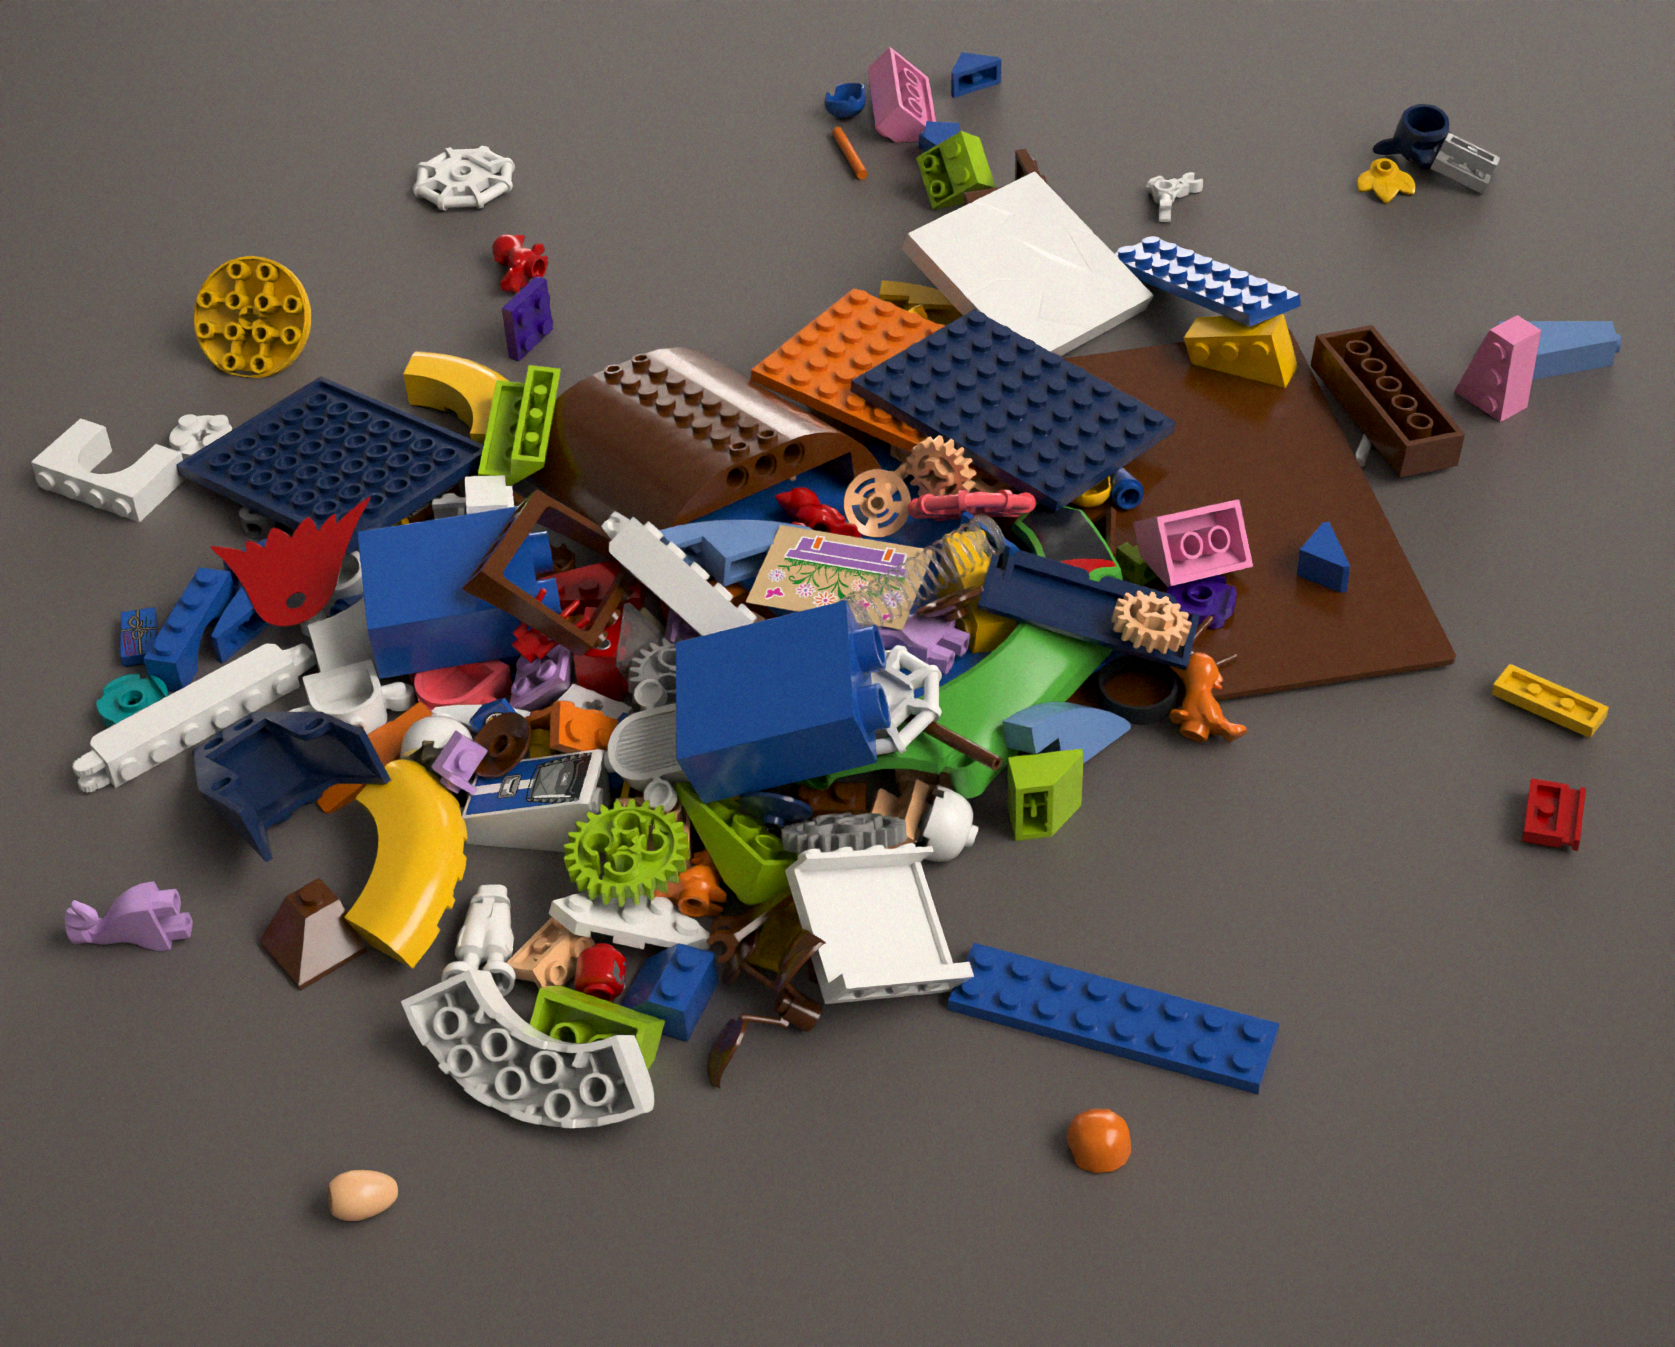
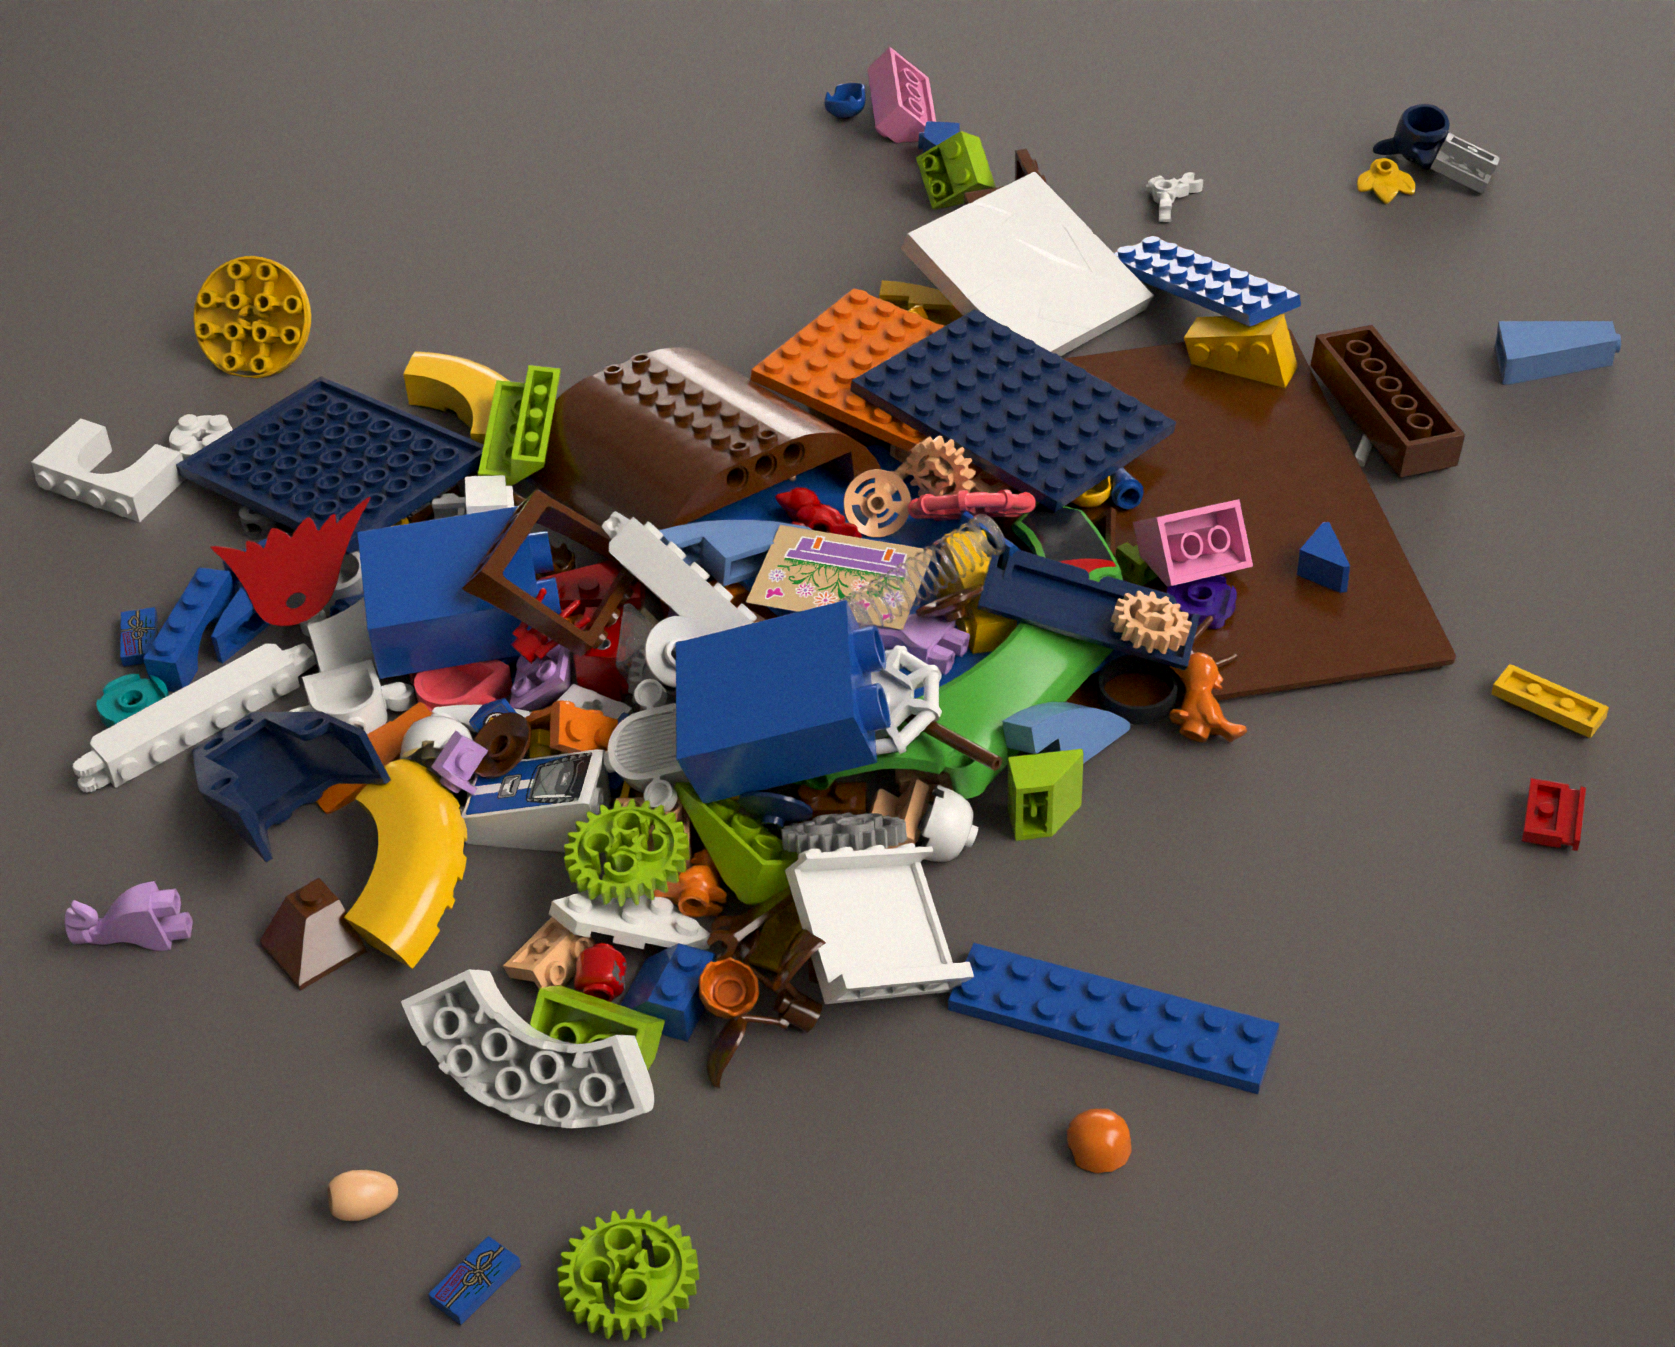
white plate [413,146,515,211] -> none
white piece [441,885,516,996] -> none
red animal [492,234,549,294] -> none
dark purple plate [501,276,553,361] -> none
orange bar [832,127,868,180] -> none
blue slope [951,52,1001,98] -> none
bright pink wedge [1454,315,1541,422] -> none
none -> blue tile [428,1236,521,1325]
none -> lime gear [557,1209,699,1340]
none -> white dish [644,616,710,688]
none -> orange hair [699,957,759,1019]

